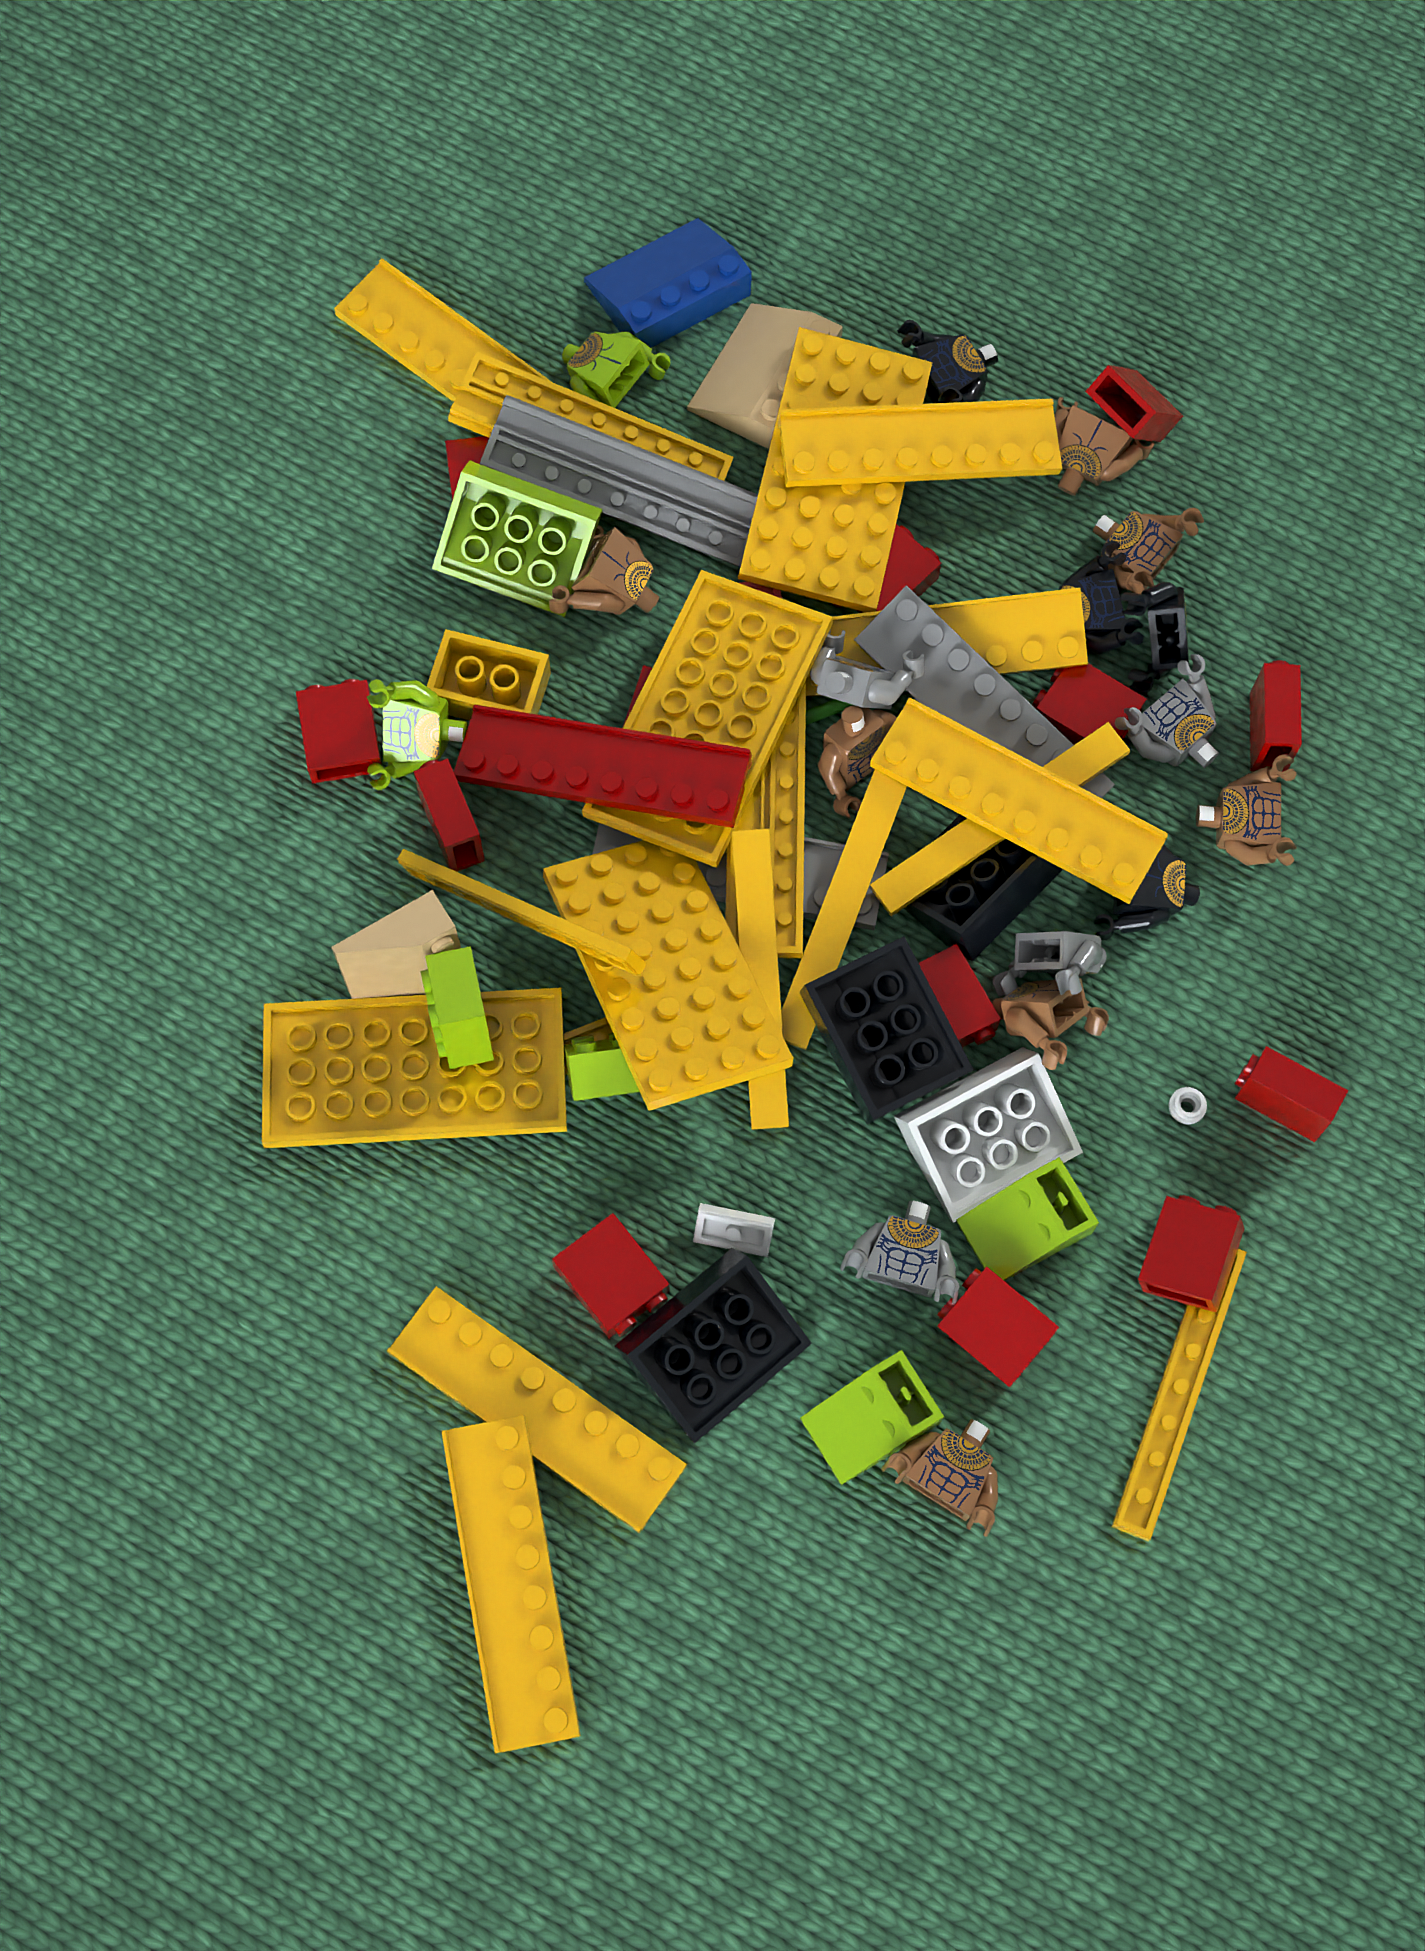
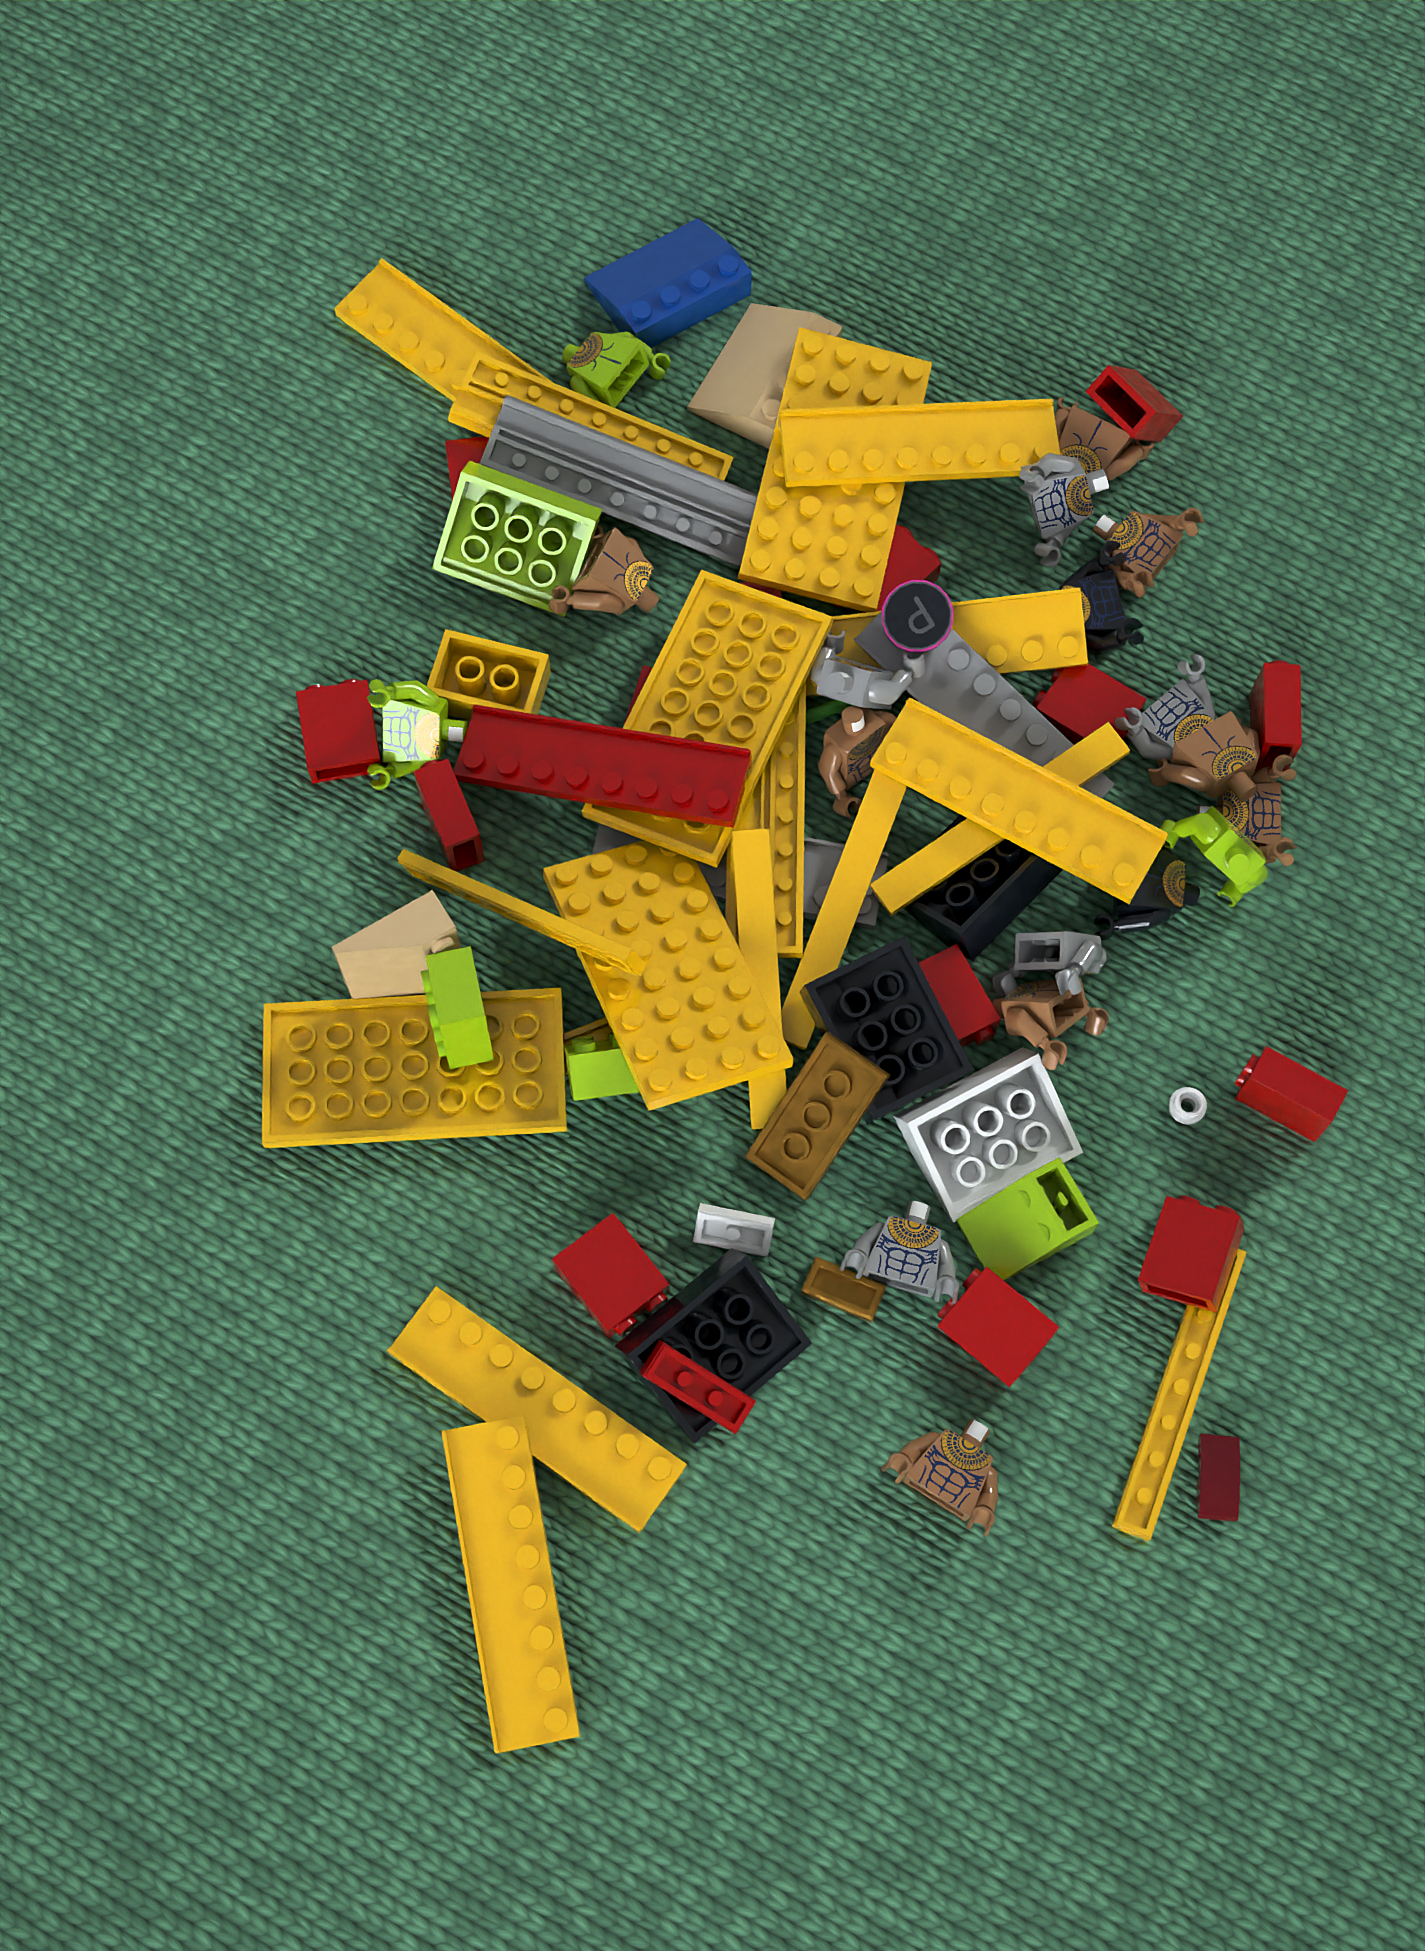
lime slope [800,1350,944,1485] -> none
black torso [897,320,998,403] -> none
black torso [1120,582,1189,693] -> none
none -> red tile [639,1340,756,1434]
none -> pearl gold tile [745,1032,890,1200]
none -> pearl gold tile [801,1256,886,1323]
none -> black tile [882,580,954,653]
none -> light grey torso [1019,453,1109,567]
none -> medium nougat torso [1147,711,1260,802]
none -> lime torso [1159,806,1268,907]
none -> dark red slope [1196,1433,1240,1522]

